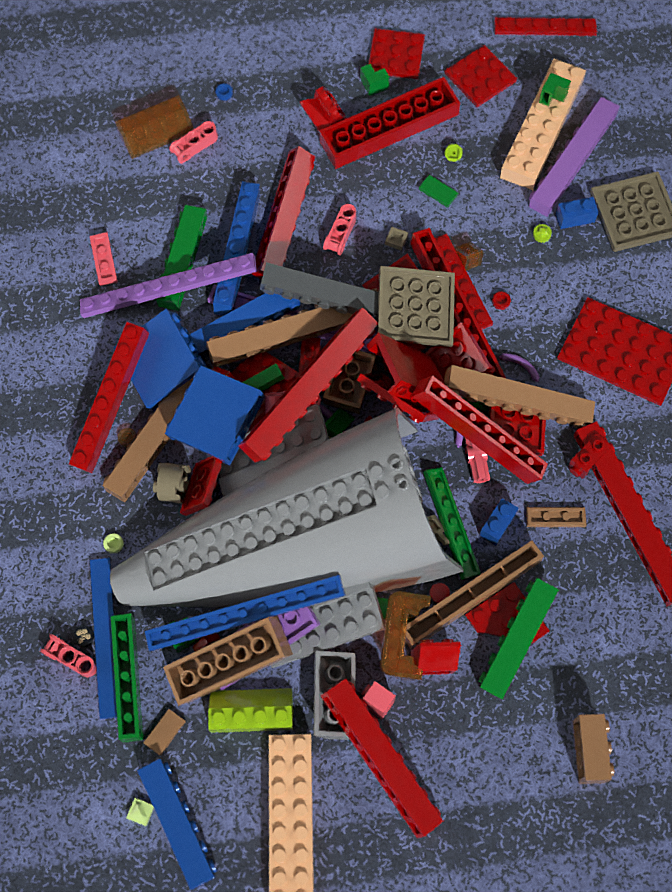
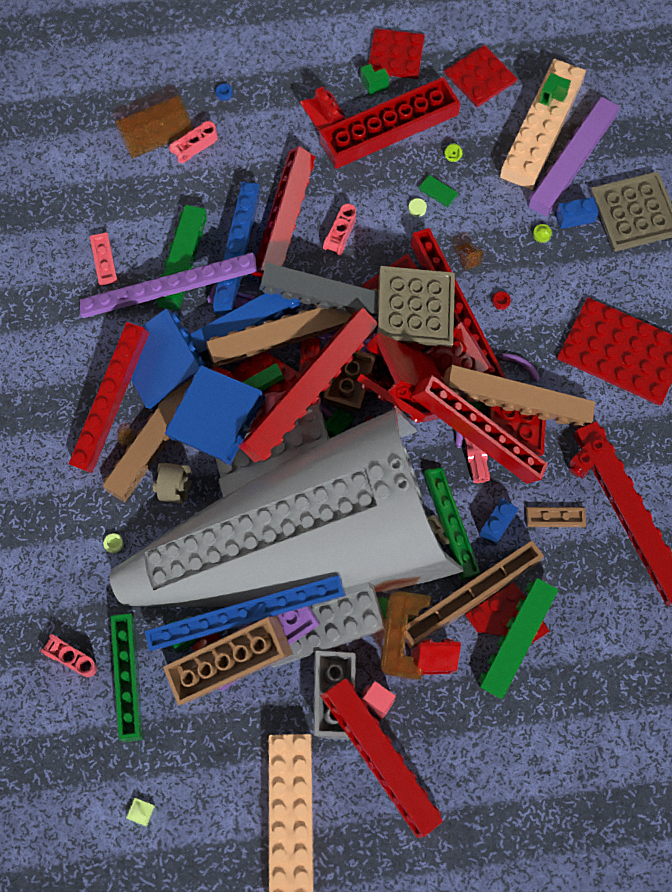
tile [73,626,94,647] -> none
blue tile [90,558,117,719] -> none
blue brick [137,759,217,890] -> none
medium nougat tile [144,709,186,756] -> none
red plate [180,456,222,516] -> none
lime slope [208,688,293,733] -> none
dark tan plate [385,227,408,251] -> none
red tile [430,583,450,604] -> none
red plate [435,233,493,330] -> none
red plate [495,17,597,36] -> none
medium nougat brick [573,714,614,784] -> none
none -> yellowish green tile [409,199,427,217]

